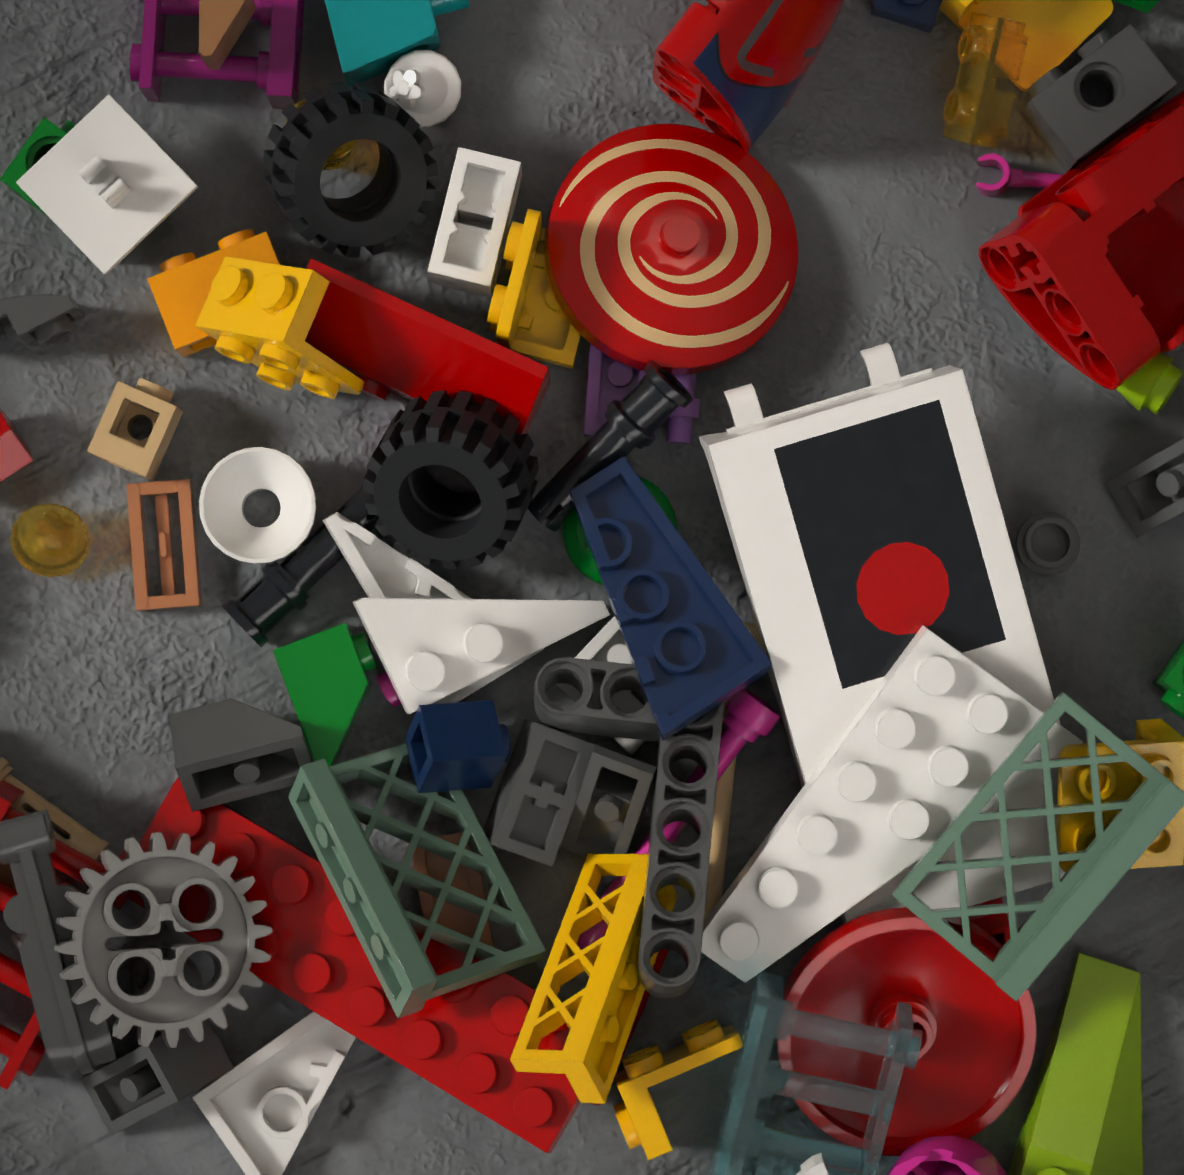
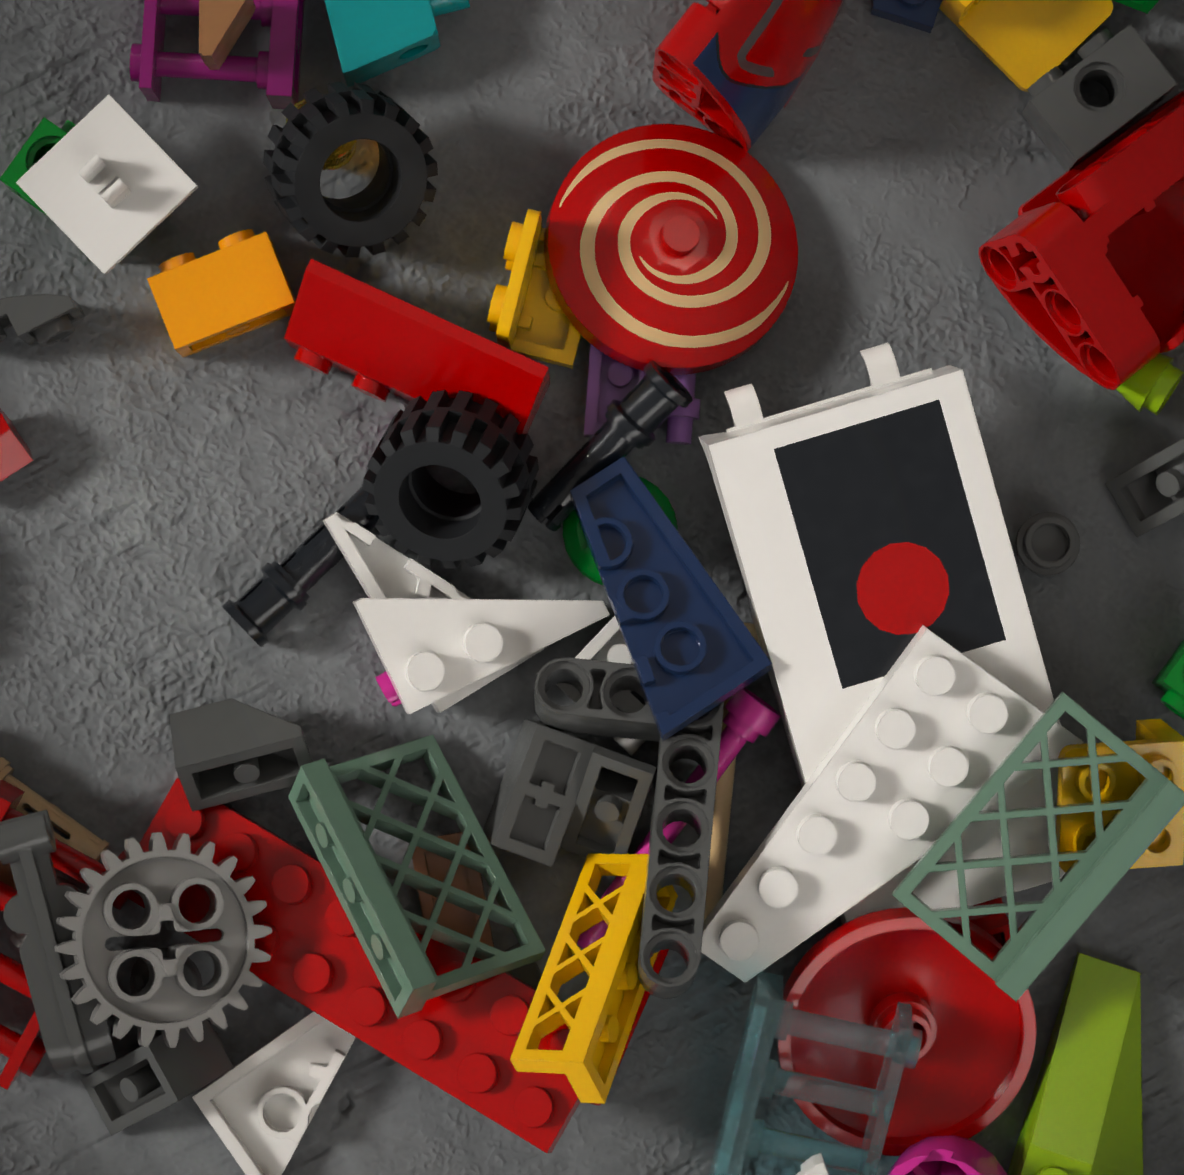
clear yellow hat [10,503,91,577] -> none
tan brick [87,378,183,482] -> none
nougat tile [126,479,203,612] -> none
yellow bracket [195,256,365,399] -> none
white piece [199,447,317,564] -> none
green slope [273,623,378,766] -> none
white hat [384,50,461,127] -> none
dark blue brick [405,700,511,793] -> none
white brick [427,147,523,298] -> none
yellow bracket [613,1019,744,1160] -> none
clear yellow hinge [943,12,1029,149] -> none
dark pink hand [975,153,1062,197] -> none

